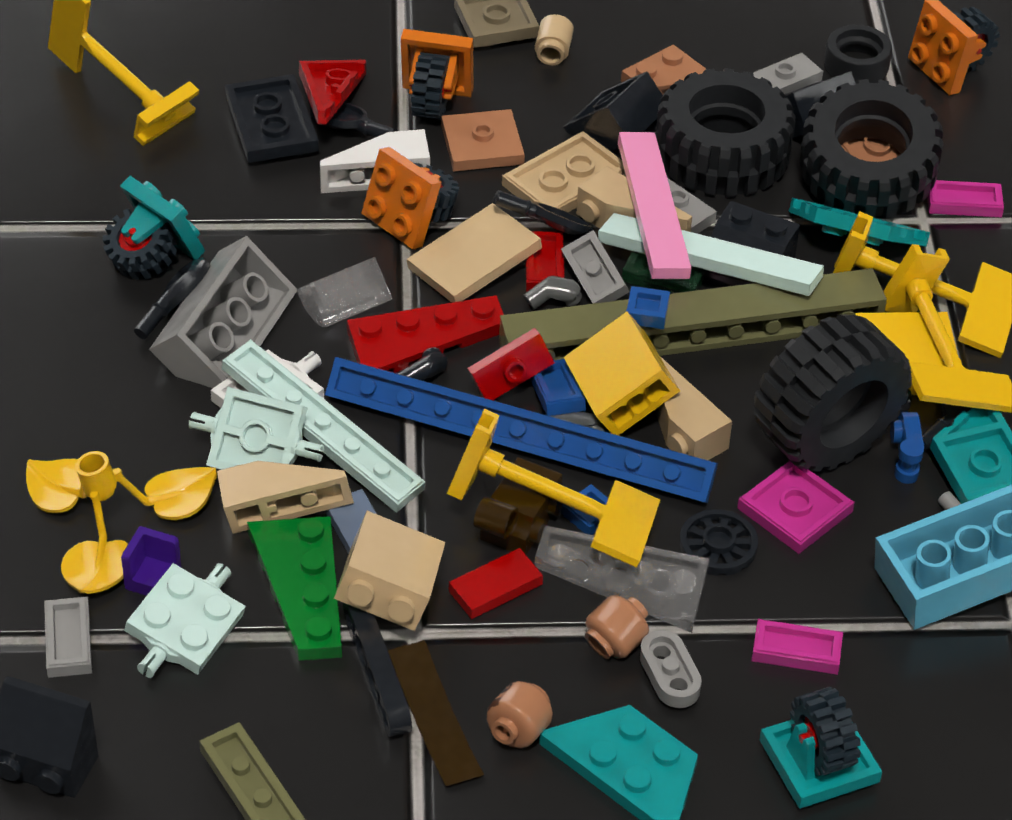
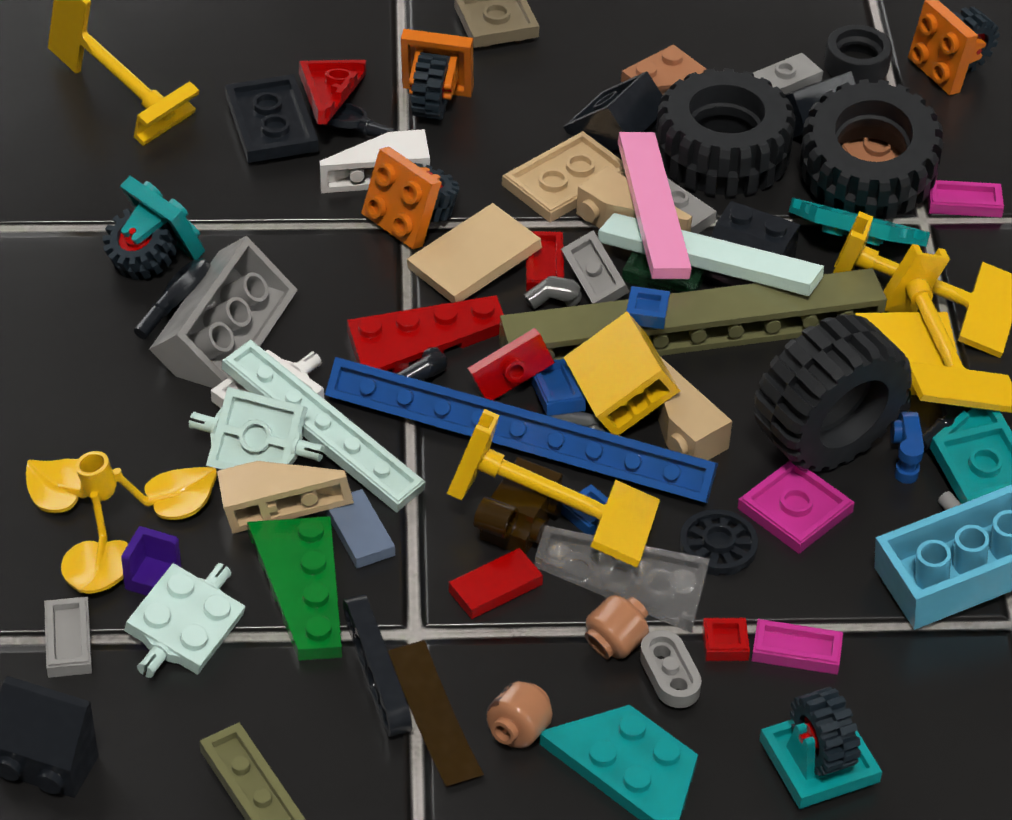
clear brick [296,257,392,327] -> none
tan brick [334,511,445,631] -> none
nougat plate [441,109,525,172] -> none
black piece [493,190,593,236] -> none
tan brick [535,14,574,66] -> none
none -> red tile [702,618,750,661]

